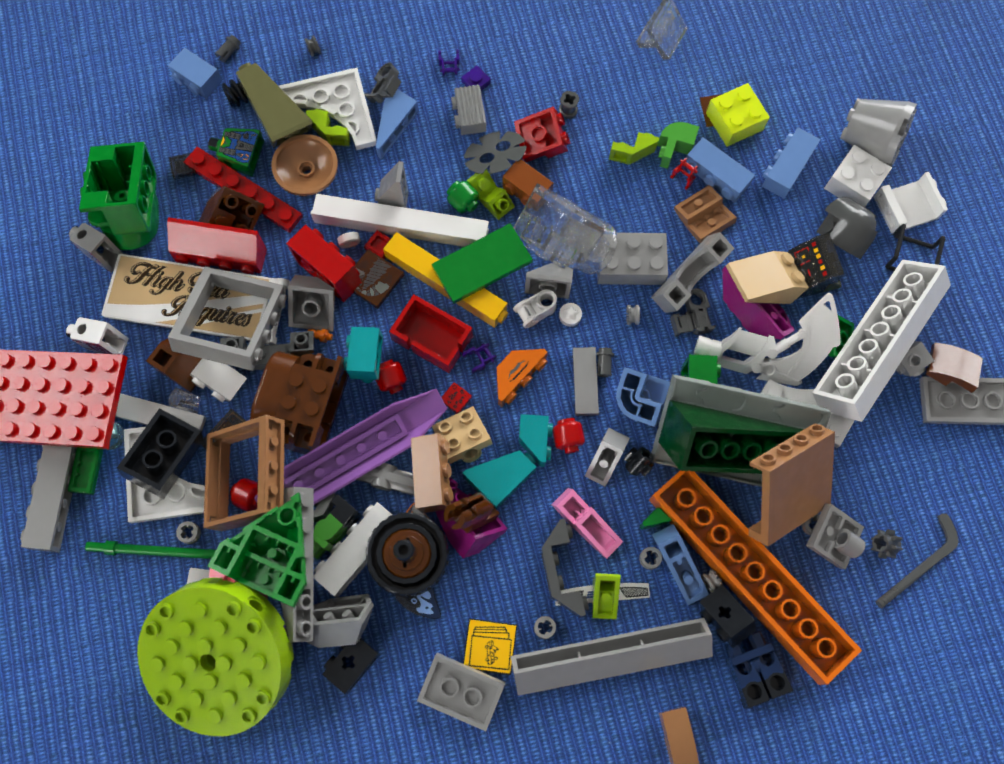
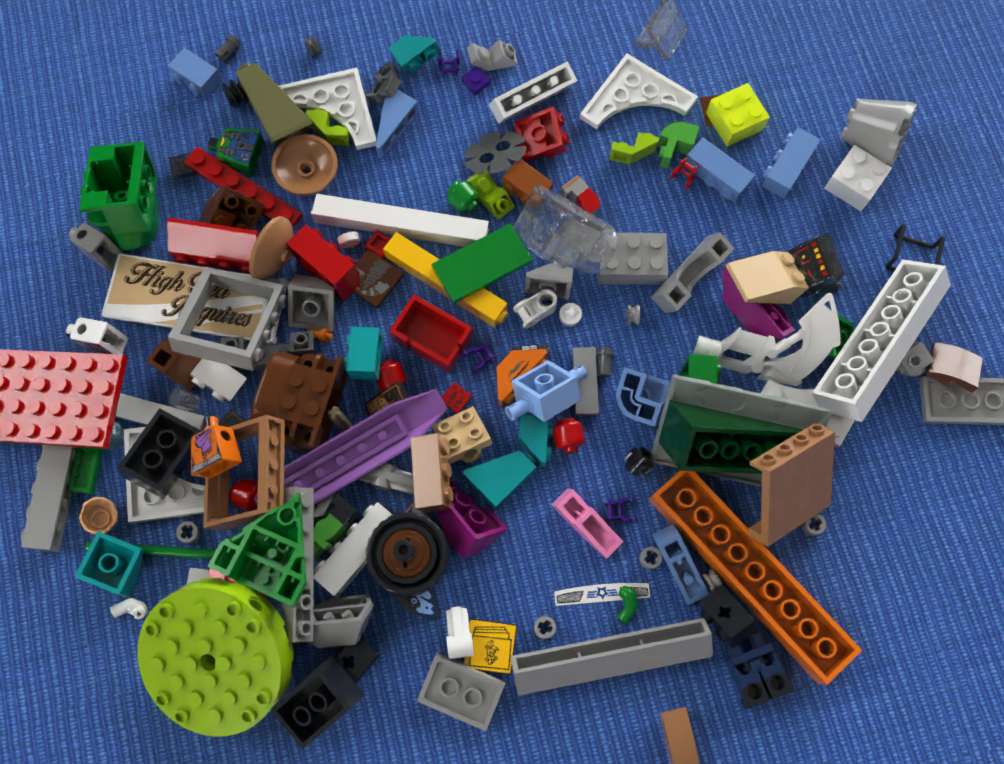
light grey slope [375,161,409,208] -> none
reddish brown plate [444,492,500,534] -> none
light grey brick [451,85,486,135] -> none
dark grey slope [541,518,589,618] -> none
dark grey bush [559,91,579,119] -> none
light grey slope [585,428,630,487] -> none
lime slope [592,573,621,619] -> none
green slope [639,508,671,530] -> none
dark grey piece [670,288,716,337] -> none
medium nougat slope [674,185,736,243] -> none
light grey plate [806,503,865,570] -> none
dark grey brick [816,197,878,259] -> none
dark grey gear [871,529,903,559] -> none
white panel [874,172,948,234] -> none
dark grey piece [875,514,958,609] -> none
none -> teal slope [75,531,143,598]
none -> light nougat hair [79,497,118,535]
none -> white arm [110,598,148,619]
none -> orange torso [191,416,242,478]
none -> medium nougat dish [249,216,293,280]
none -> black brick [270,655,365,749]
none -> dark tan axle [327,407,353,432]
none -> tile [364,382,409,417]
none -> teal slope [389,35,442,75]
none -> white piece [446,607,474,659]
none -> light grey slope [467,40,518,71]
none -> white brick [489,61,577,124]
none -> light blue brick [505,360,588,422]
none -> sticker [509,343,550,352]
none -> leg [560,175,600,219]
none -> white plate [579,54,698,129]
none -> dark purple piece [604,497,636,523]
none -> green arm [617,586,638,625]

